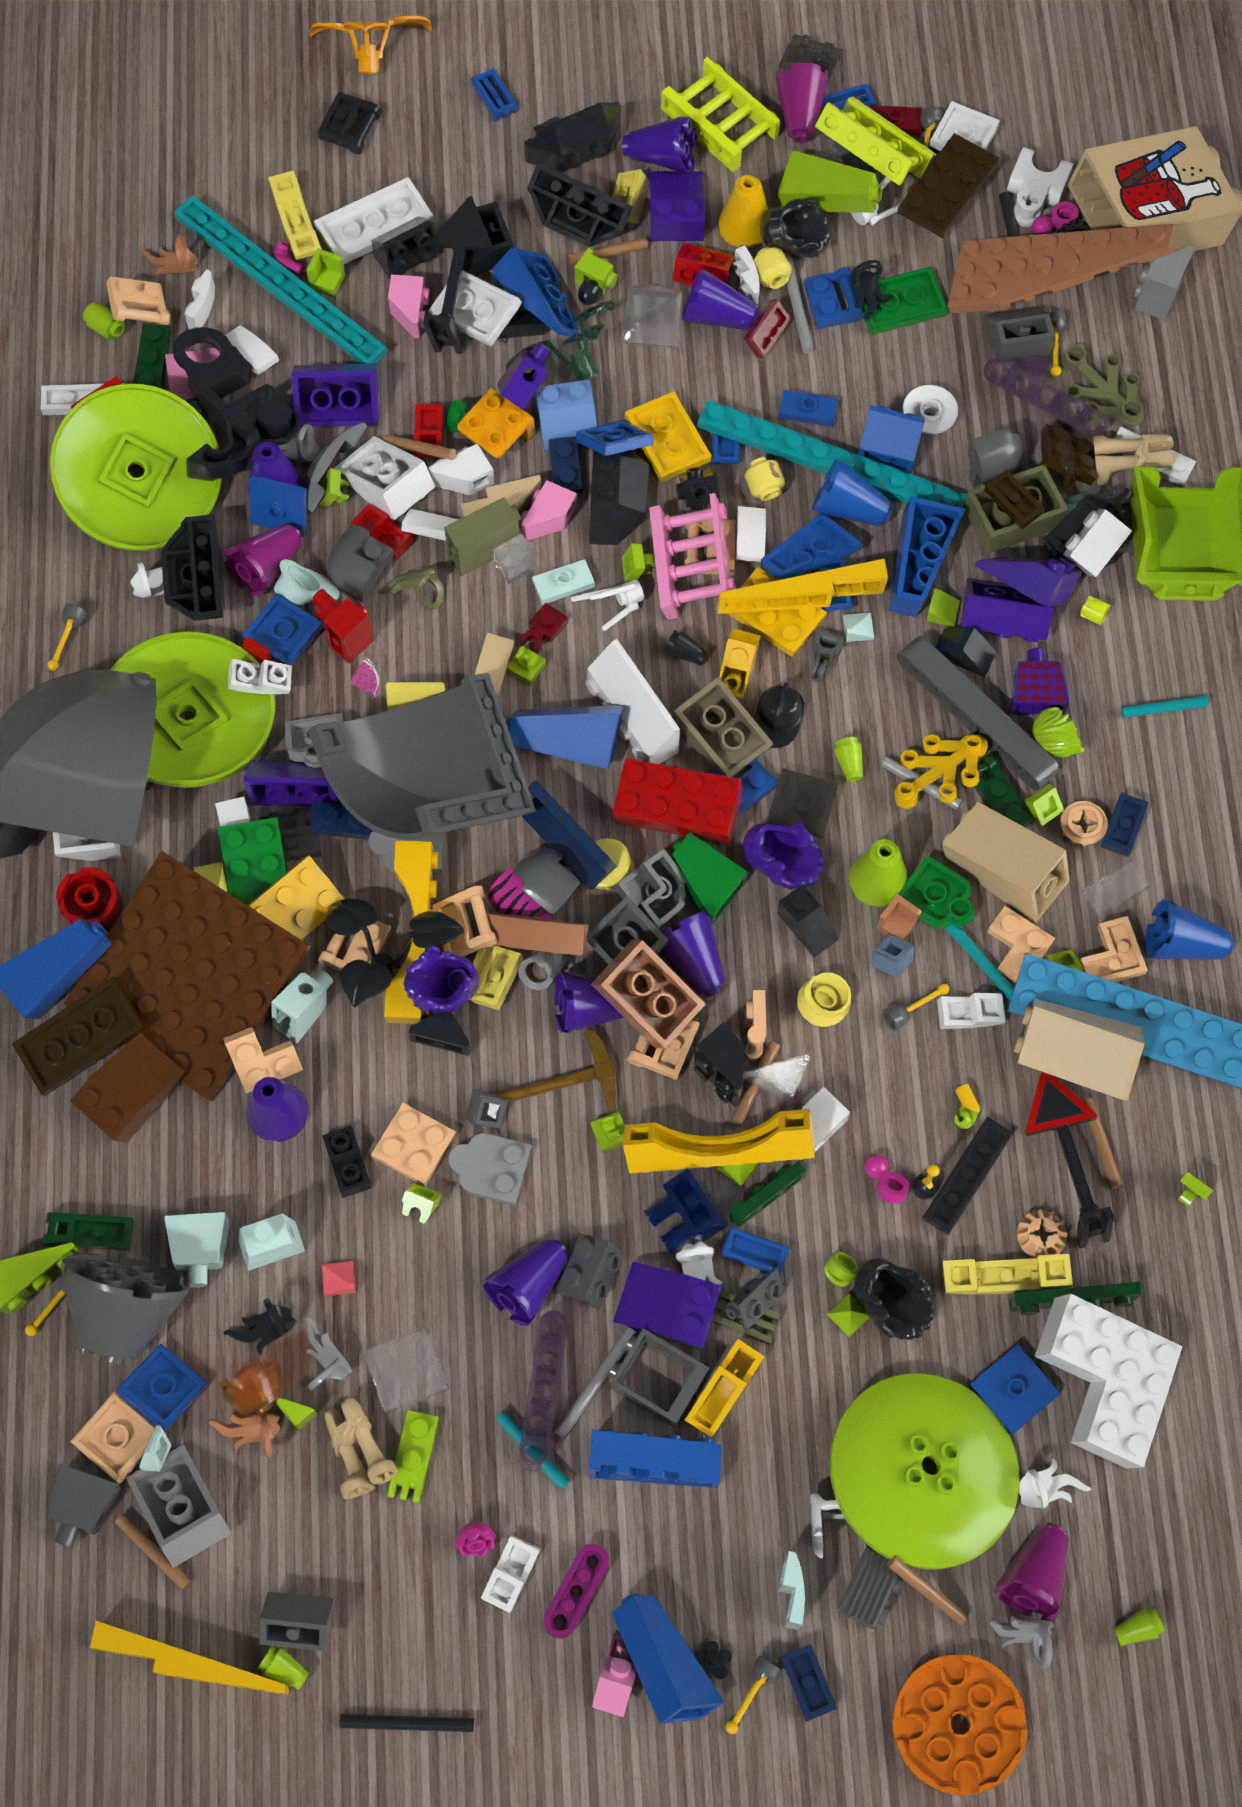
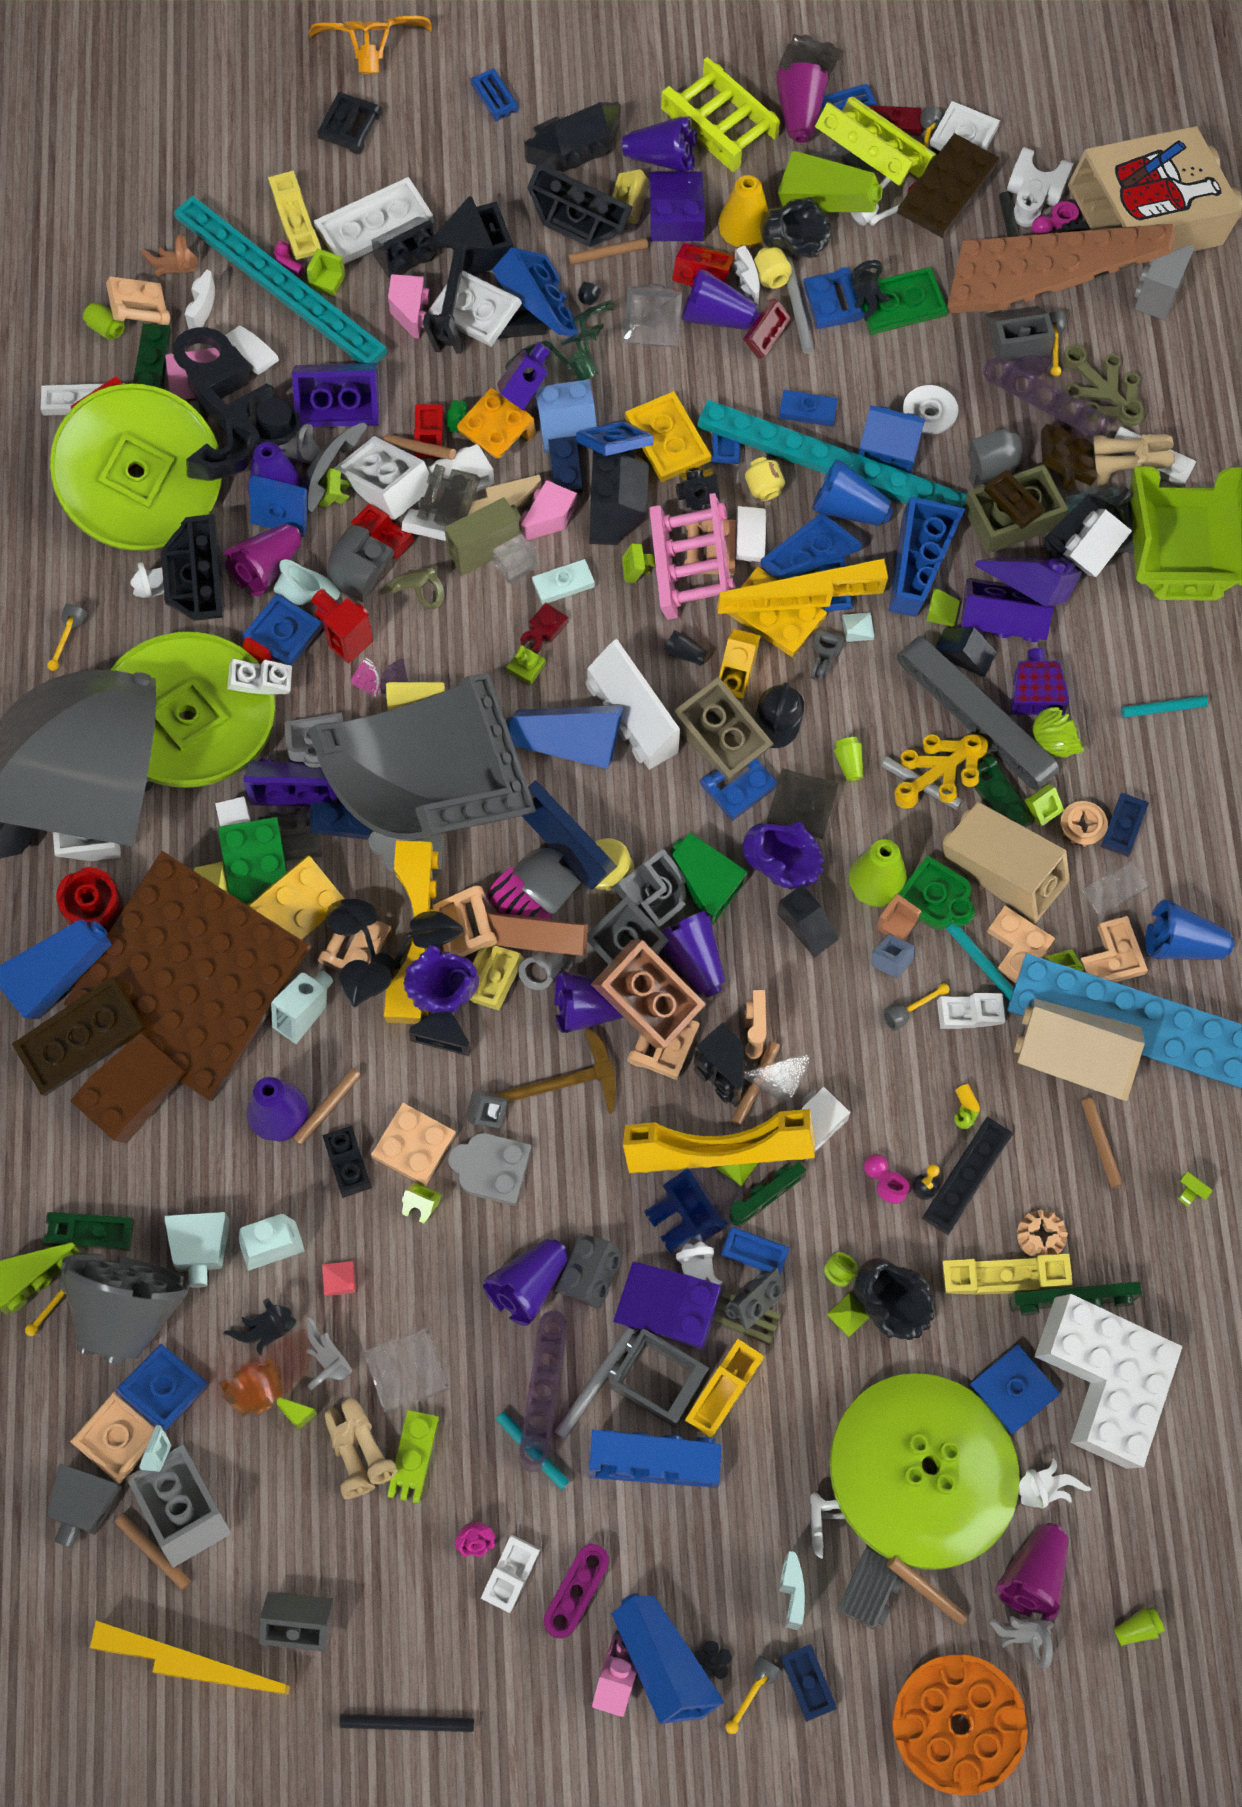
nougat piece [208,1412,280,1457] -> none
light nougat plate [223,1027,303,1094] -> none
lime cone [258,1646,310,1690] -> none
tan slope [474,632,514,695] -> none
white plant [571,579,644,631] -> none
lime brick [575,247,618,297] -> none
lime tile [590,1111,625,1153] -> none
red brick [612,758,743,845] -> none
light yellow piece [797,973,851,1027] -> none
black piece [1025,1071,1114,1248] -> none
neon yellow hose [1080,595,1111,625] -> none
none -> medium nougat bar [292,1068,361,1146]
none -> clear purple tile [380,659,408,694]
none -> clear smoke plate [417,464,481,526]

